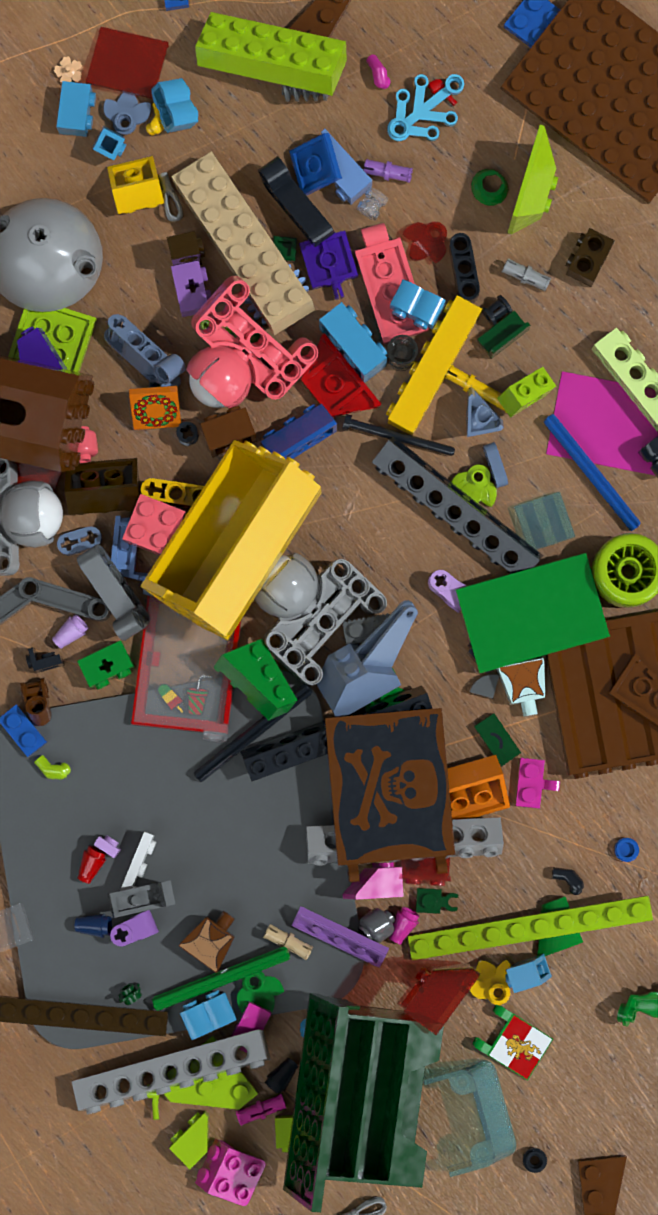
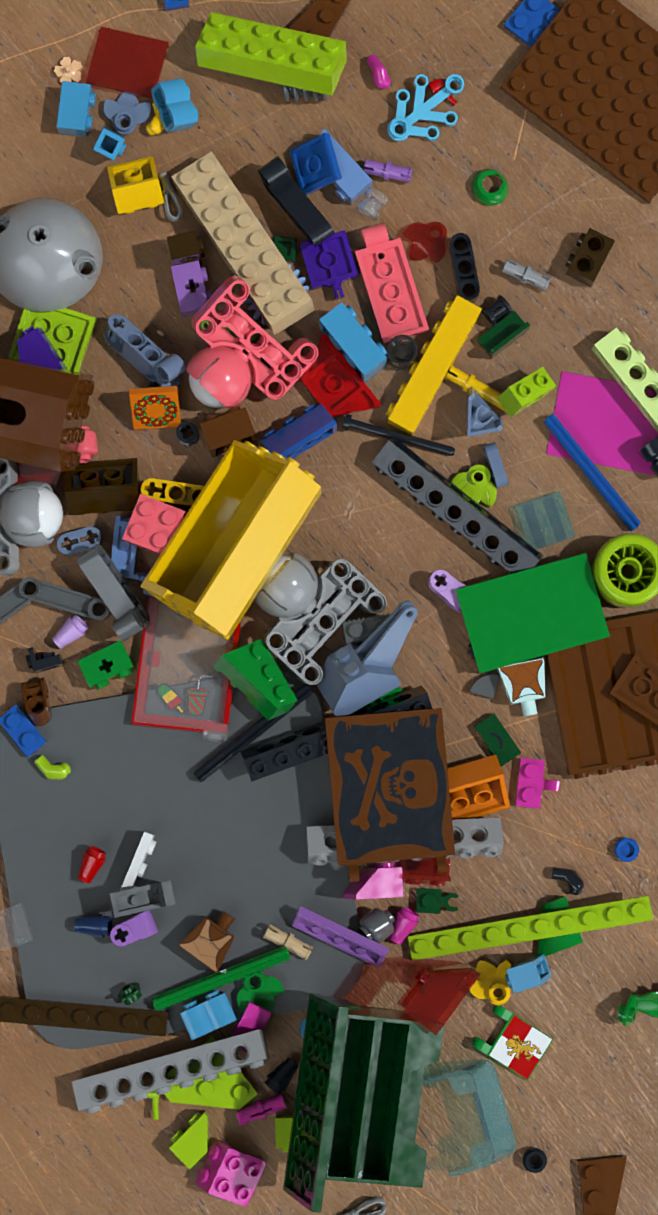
lavender plate [94,835,121,858] -> none
dark azure brick [390,279,446,330] -> none
lime slope [507,125,559,234] -> none

